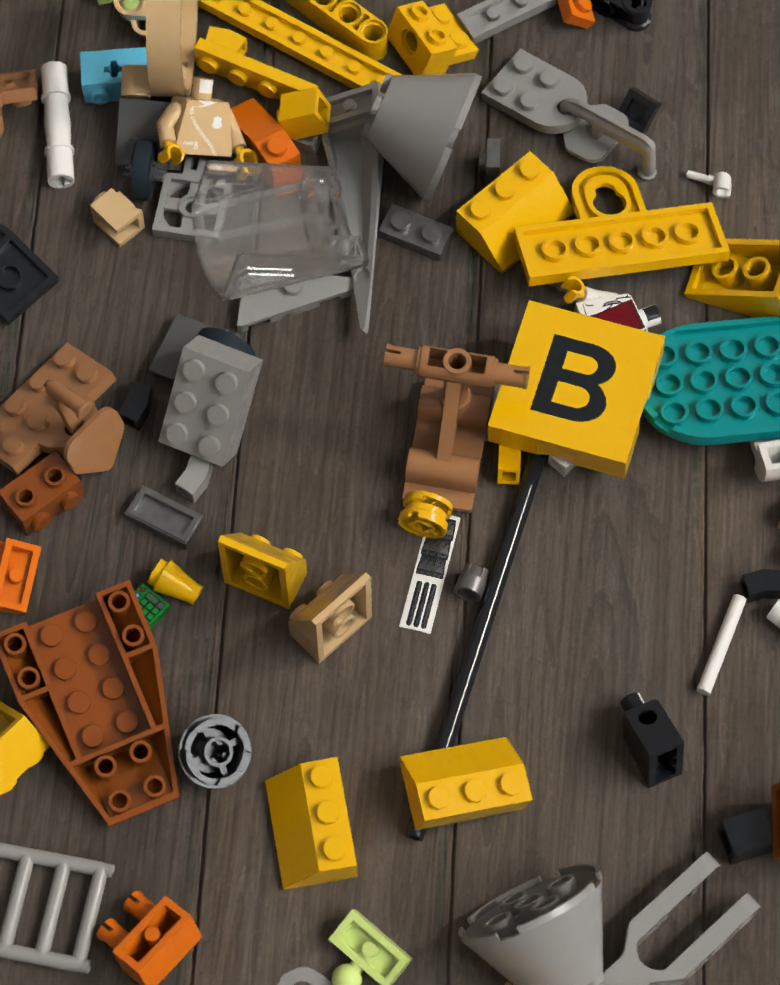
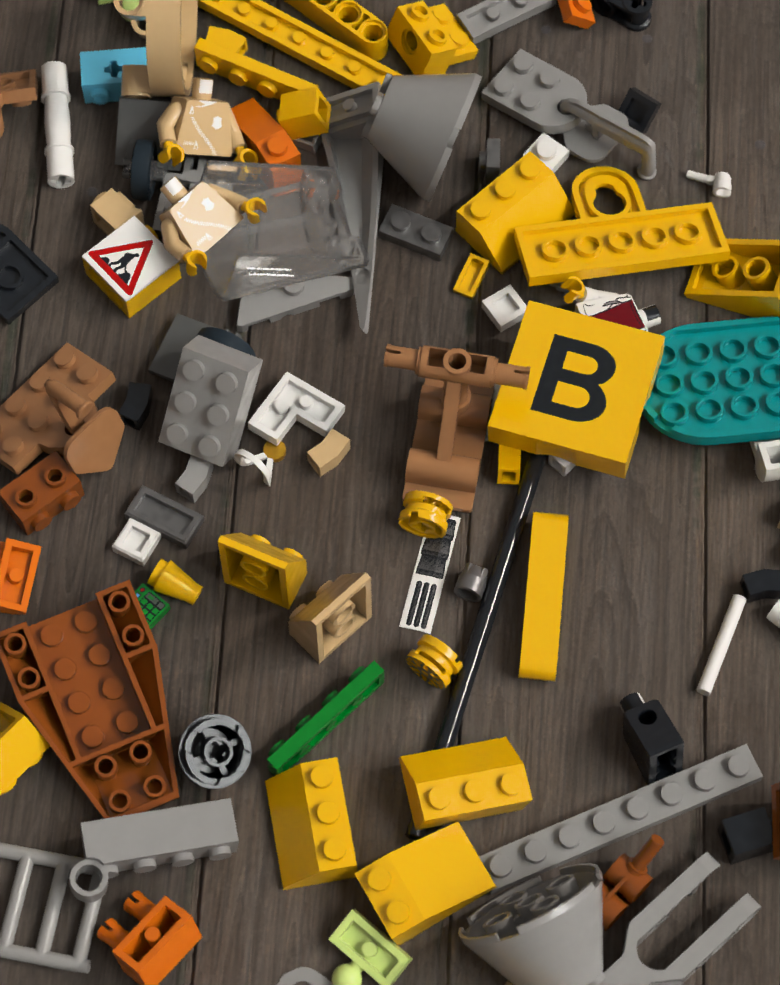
none -> light grey hinge [70,798,239,903]
none -> piece [82,216,181,319]
none -> white tile [112,518,162,567]
none -> torso [159,176,267,276]
none -> white piece [234,441,286,487]
none -> white plate [248,372,345,446]
none -> green plate [267,661,384,776]
none -> tan piece [307,428,351,477]
none -> yellow slope [354,822,496,946]
none -> yellow wheel [405,634,463,690]
none -> yellow piece [453,253,490,299]
none -> light grey plate [479,744,763,895]
none -> white plate [481,284,527,333]
none -> yellow beam [519,512,569,682]
none -> white plate [523,132,570,173]
none -> dark orange beam [603,834,664,931]

